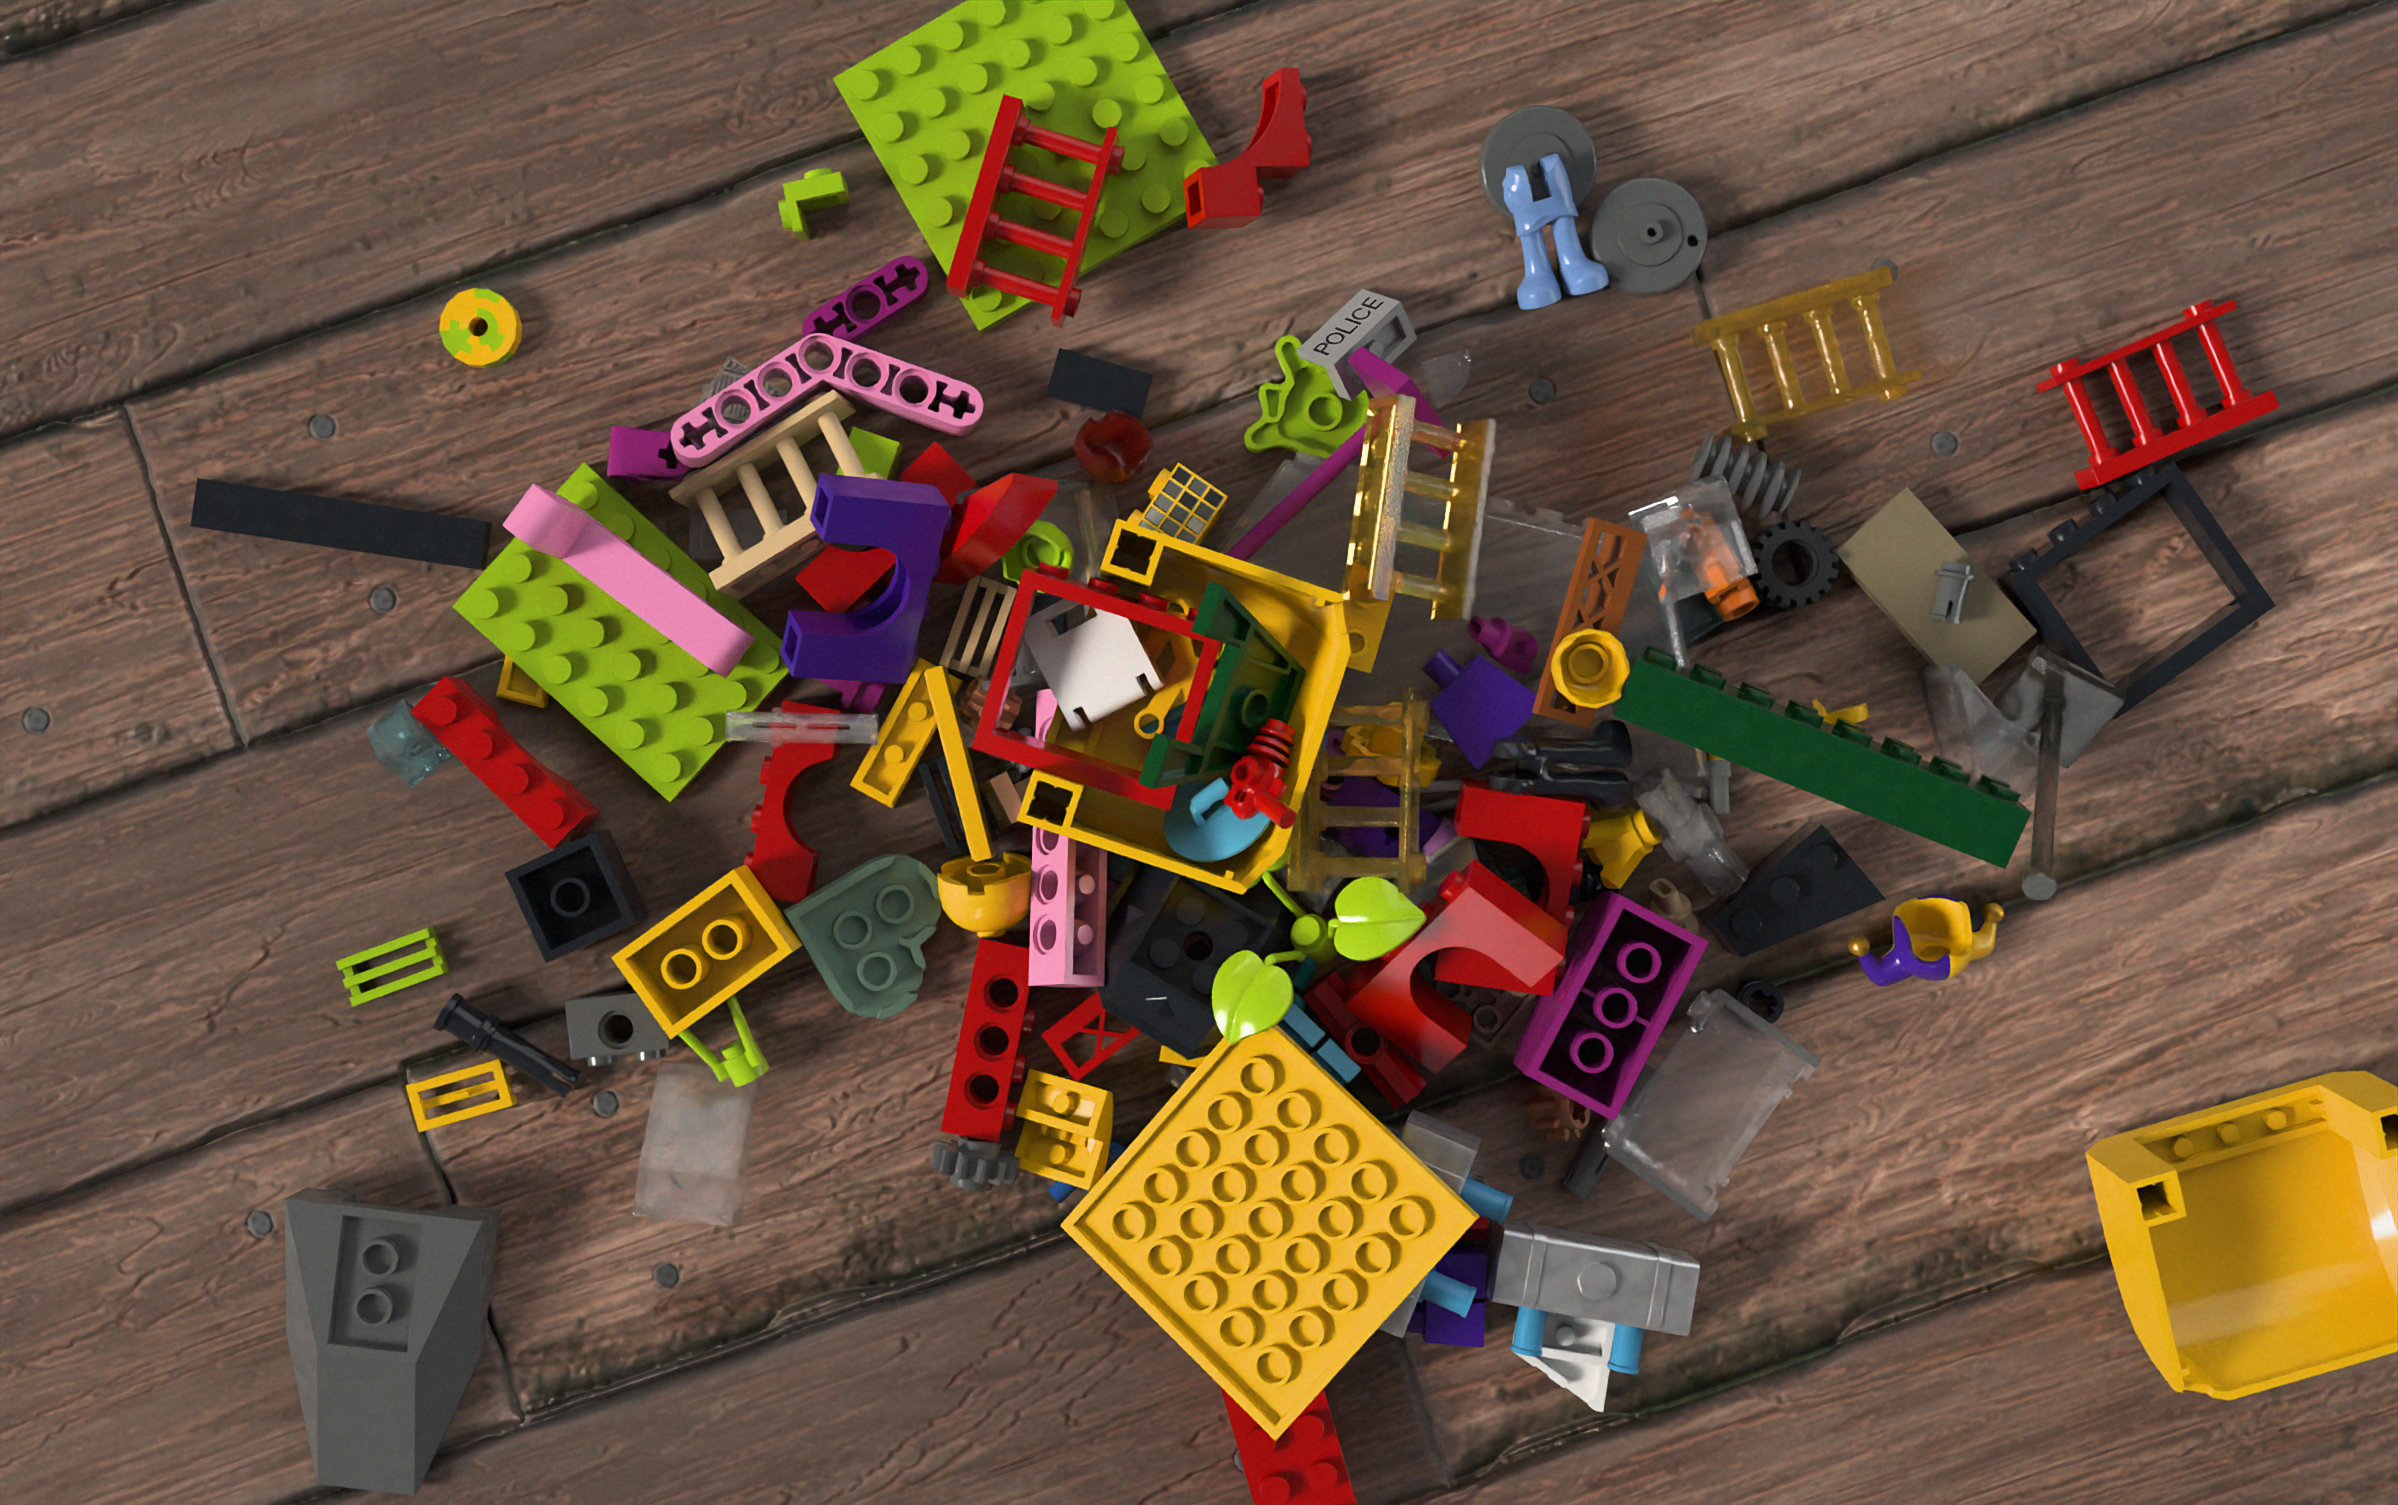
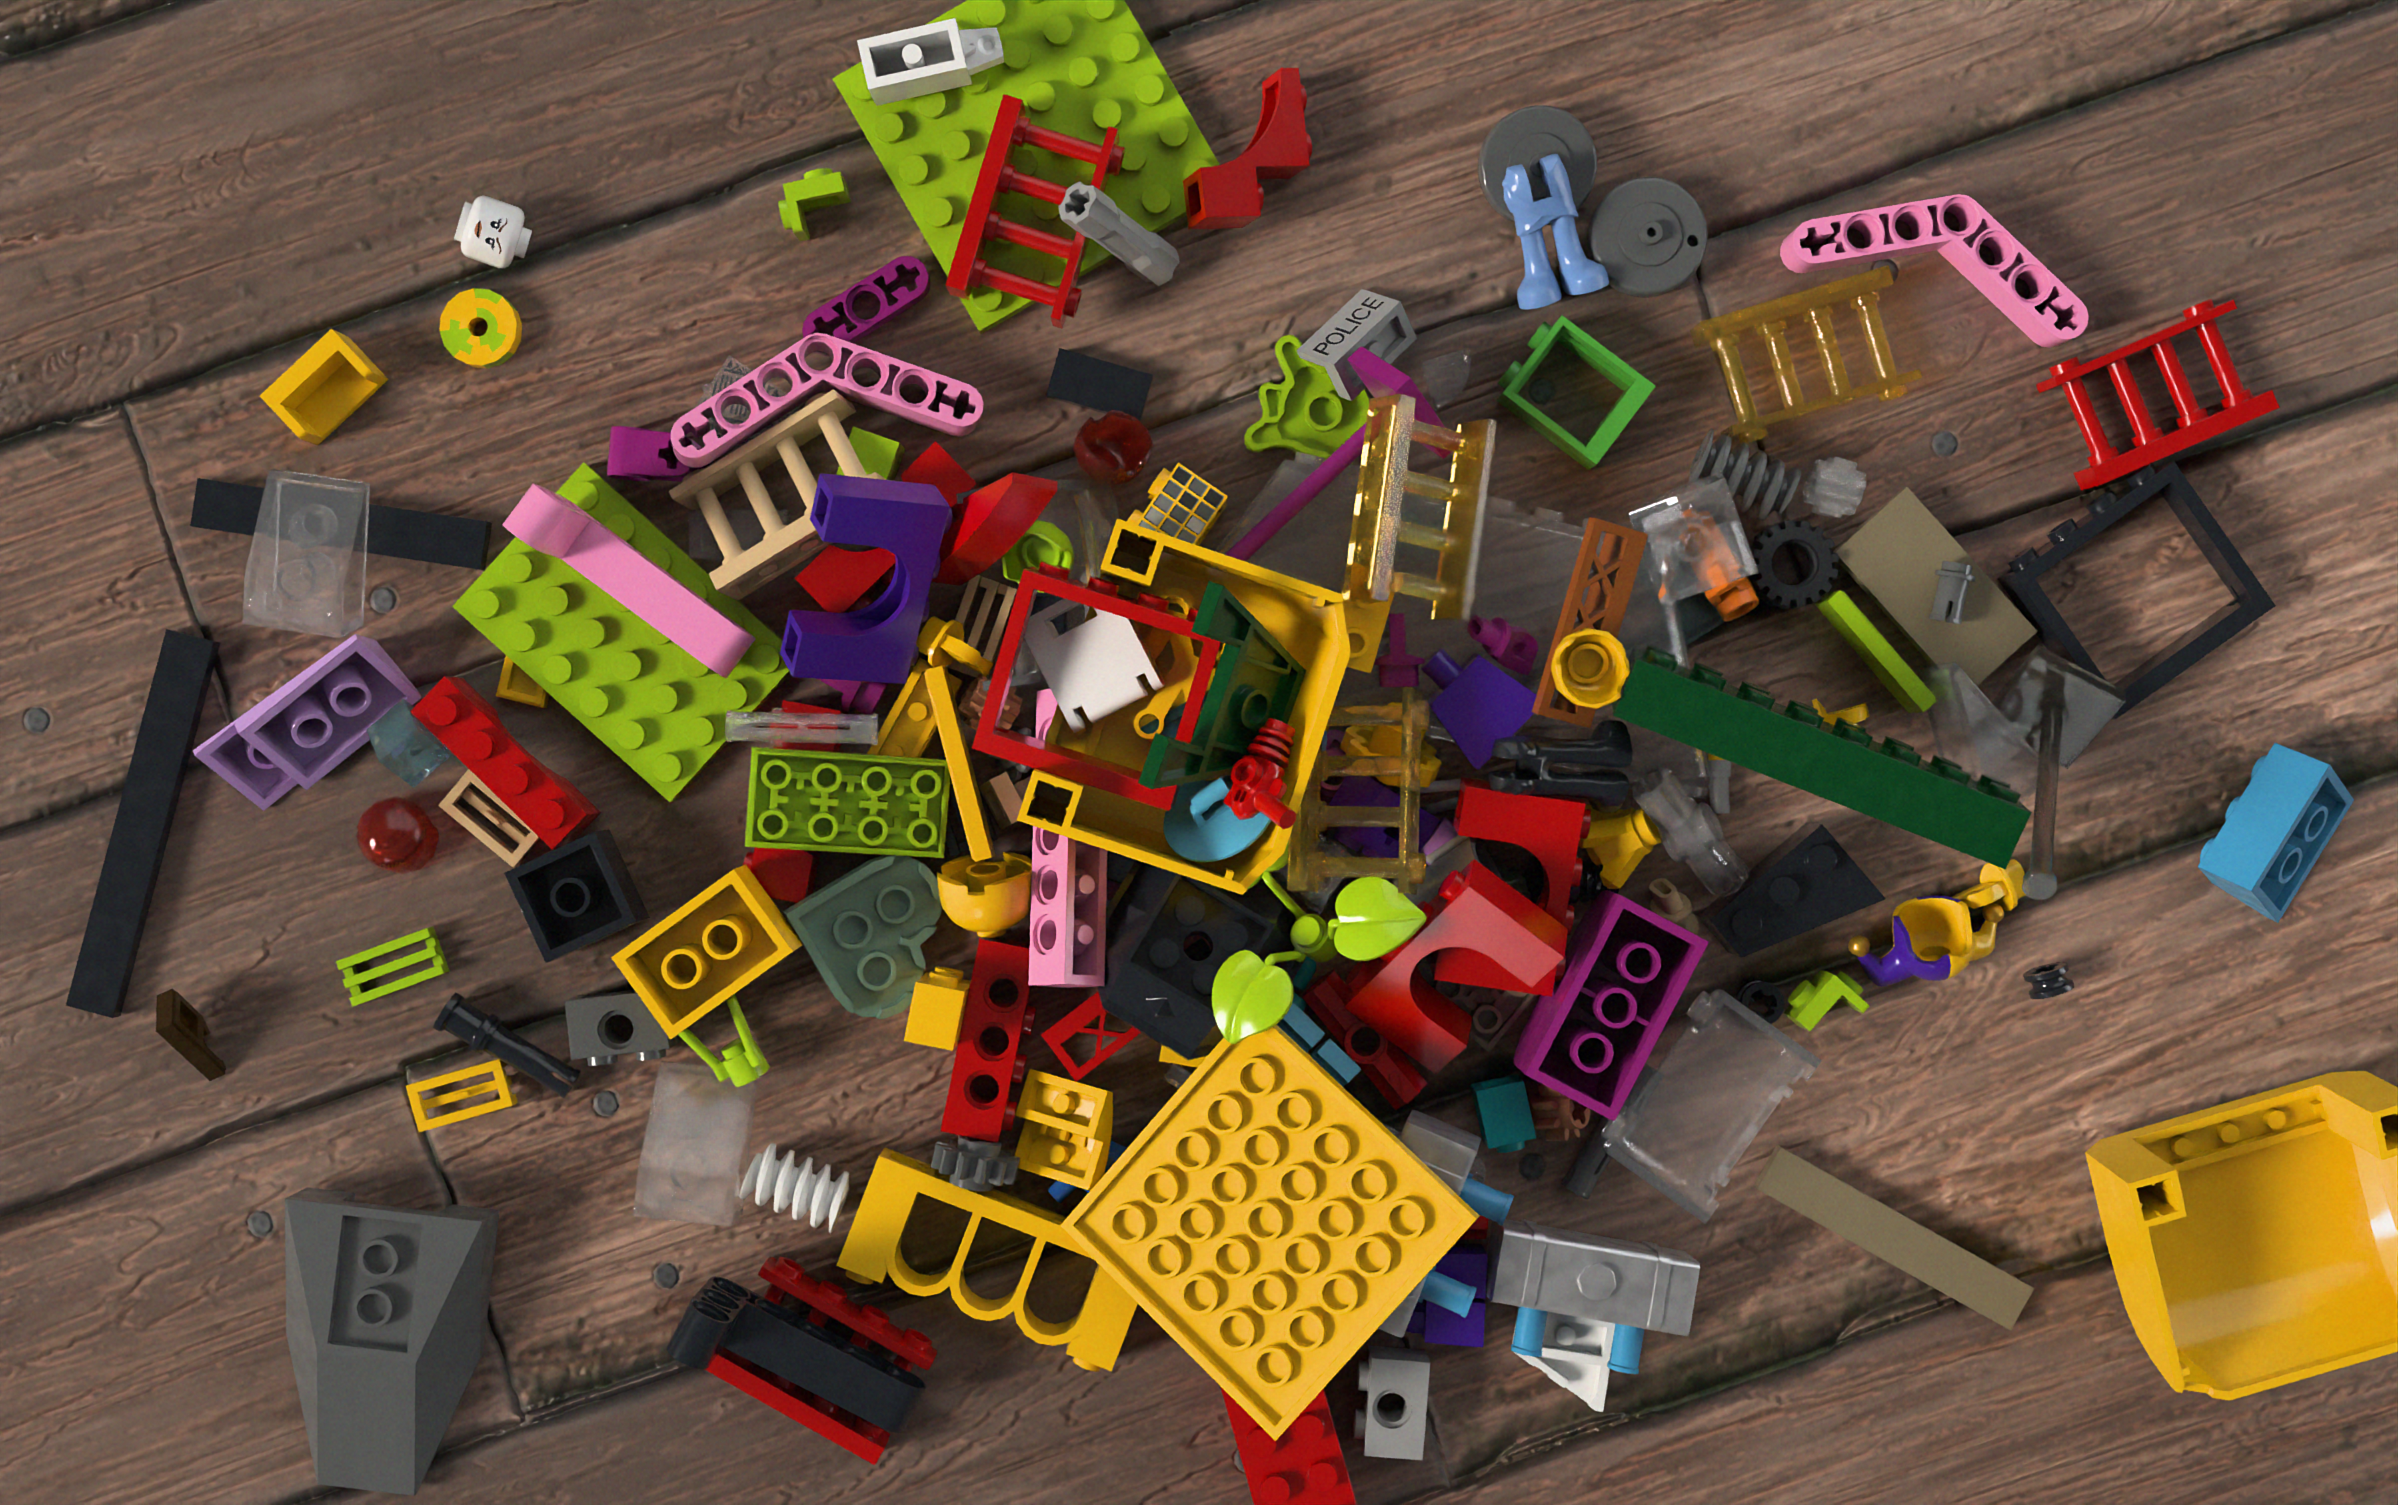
none -> black tile [66,629,221,1018]
none -> dark brown tile [156,989,226,1081]
none -> lavender slope [193,634,422,811]
none -> clear slope [243,469,370,638]
none -> yellow panel [260,329,389,445]
none -> clear red hair [356,796,439,874]
none -> tan tile [438,769,540,868]
none -> white head [454,195,532,268]
none -> black beam [666,1276,926,1433]
none -> red fence [704,1256,938,1465]
none -> white piece [739,1143,849,1234]
none -> lime tile [745,746,950,858]
none -> yellow fence [836,1147,1138,1372]
none -> white hinge [857,18,1004,106]
none -> yellow brick [904,966,971,1051]
none -> yellow piece [916,616,994,677]
none -> light grey axle [1058,181,1180,286]
none -> light grey brick [1353,1346,1430,1461]
none -> magenta piece [1374,613,1425,687]
none -> teal brick [1470,1074,1536,1153]
none -> bright green window [1496,315,1656,470]
none -> dark tan tile [1754,1145,2034,1331]
none -> bright pink beam [1780,194,2089,348]
none -> lime bracket [1783,970,1870,1031]
none -> clear gear [1803,456,1867,519]
none -> lime tile [1815,590,1936,713]
none -> yellow piece [1952,859,2030,911]
none -> black bush [2023,962,2074,999]
none -> dark azure slope [2198,743,2354,923]

